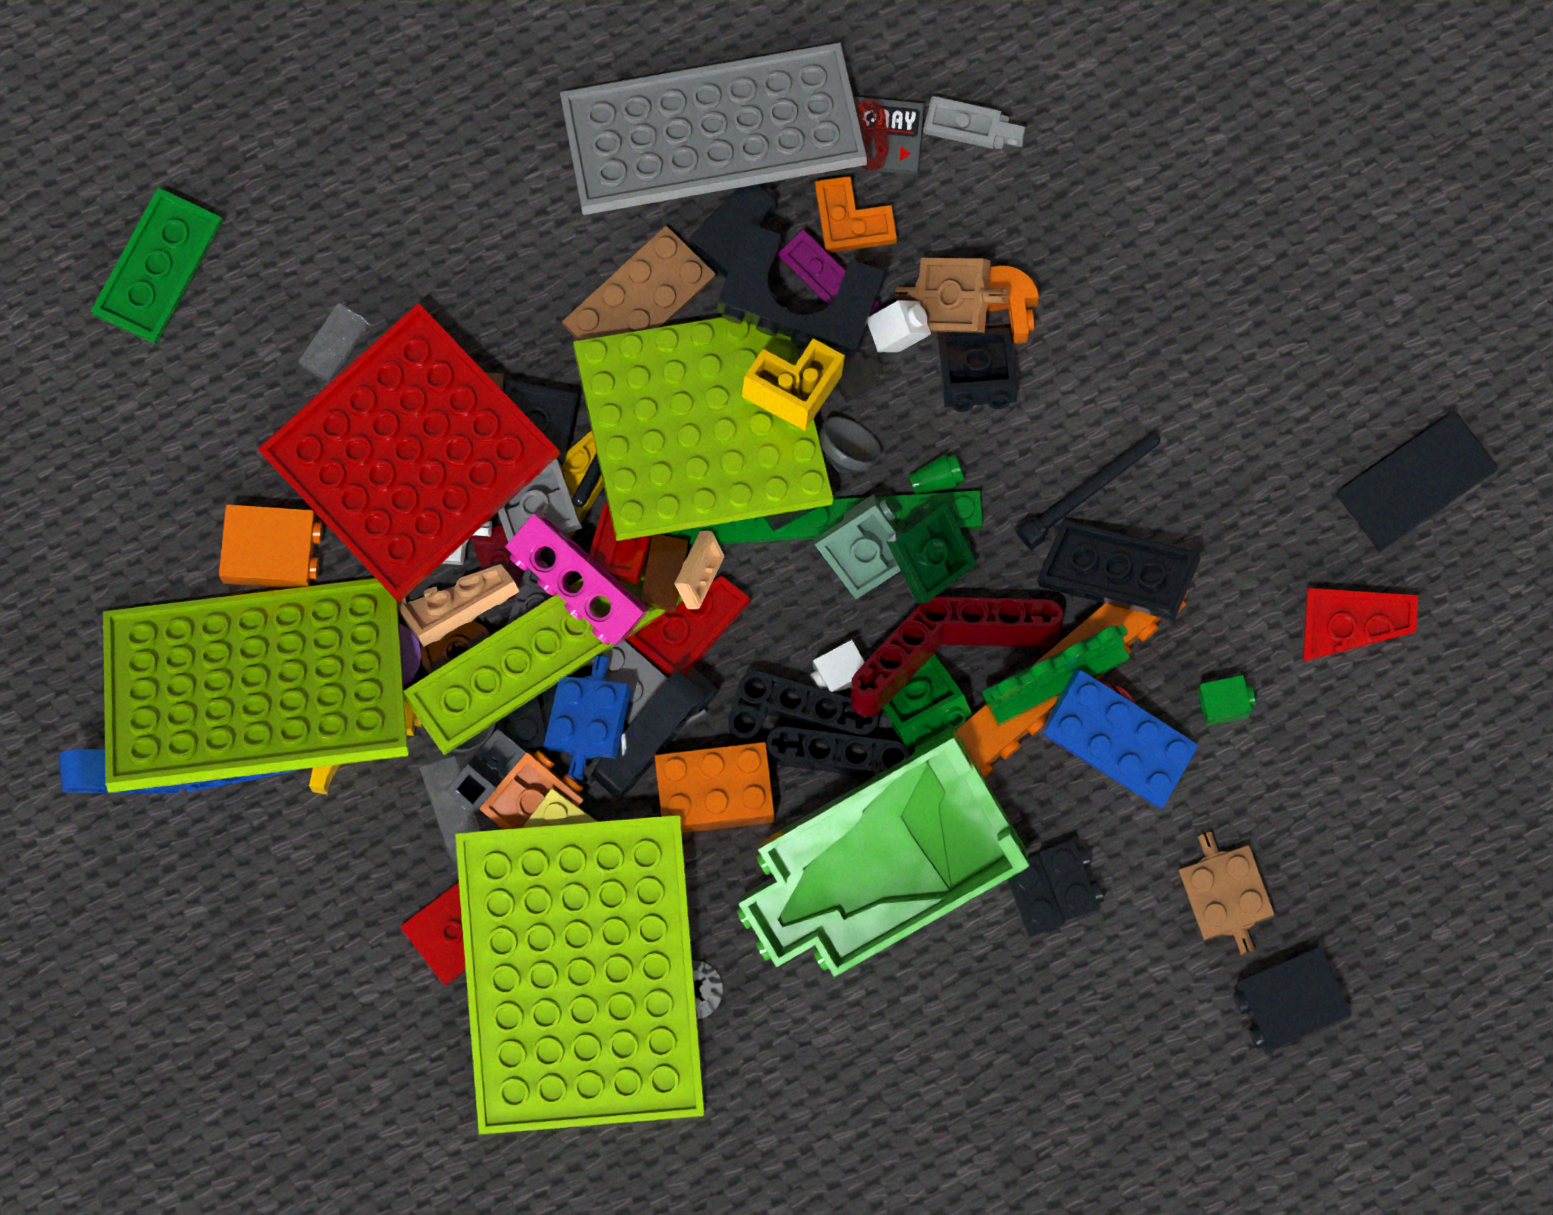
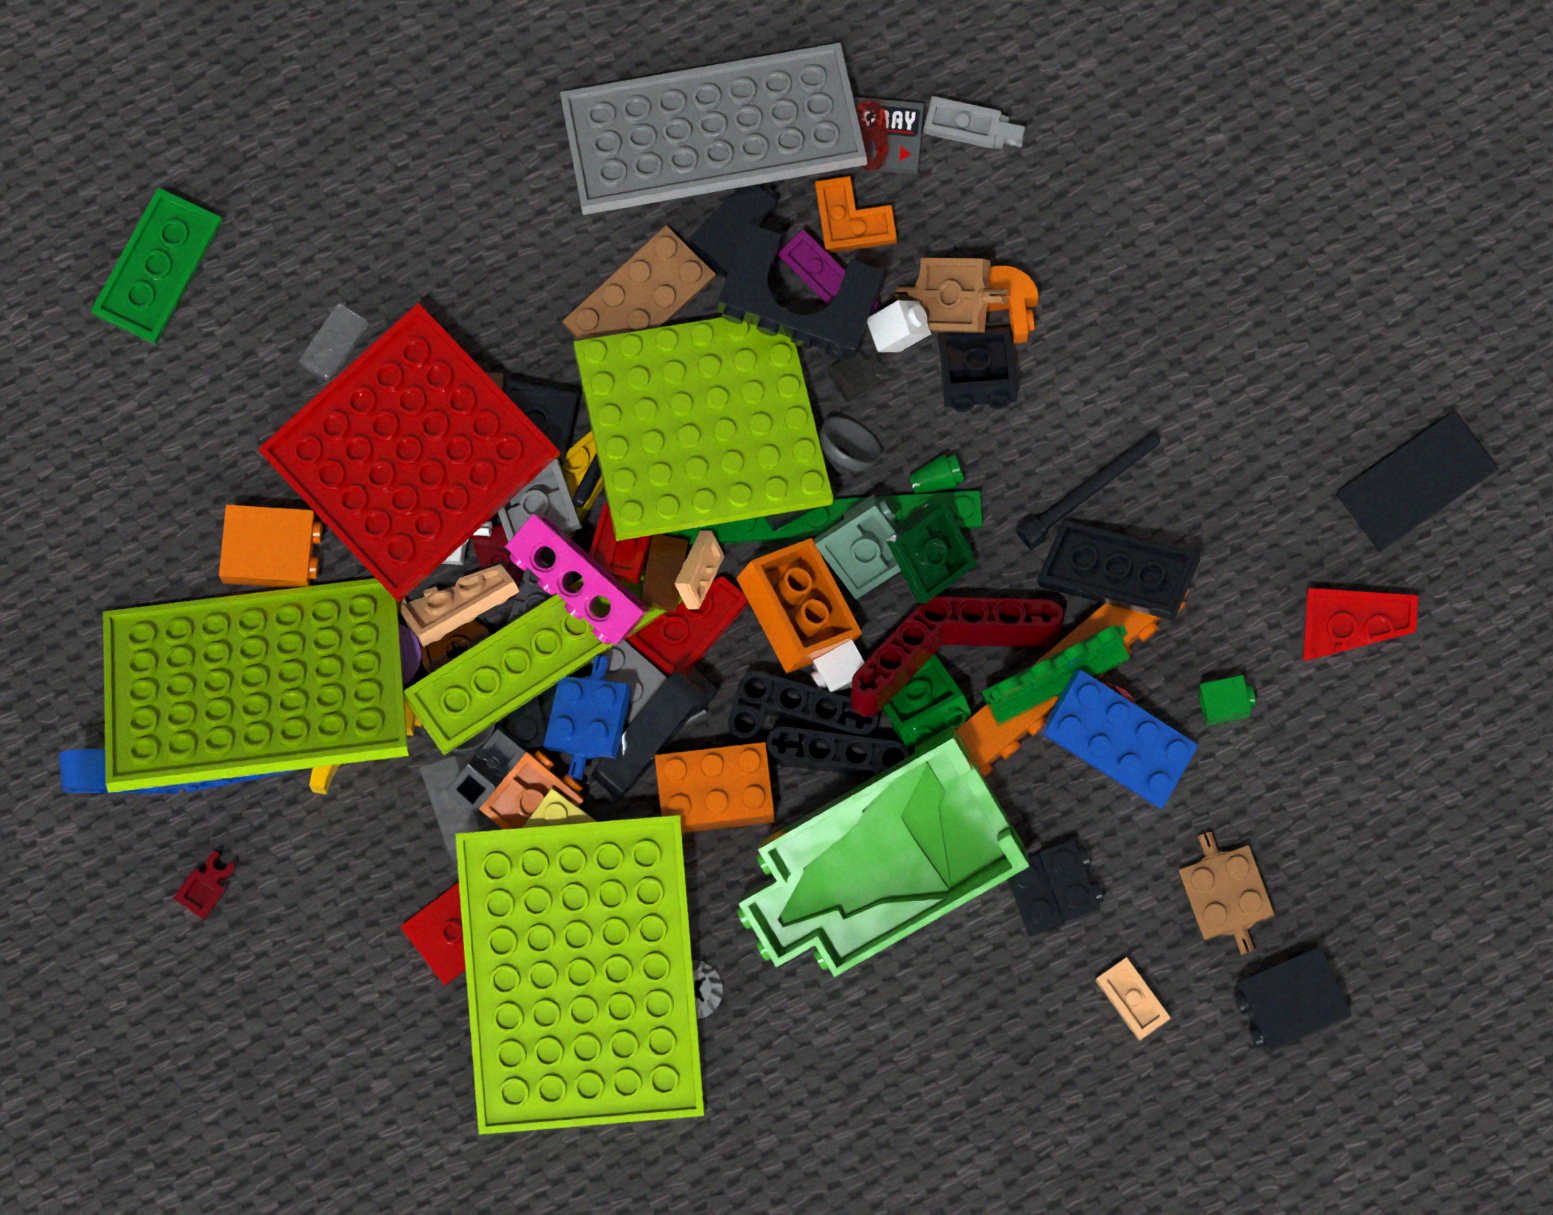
yellow brick [742,339,845,431] -> none
none -> dark red plate [173,851,236,921]
none -> orange brick [736,538,862,674]
none -> light nougat plate [1095,957,1170,1041]

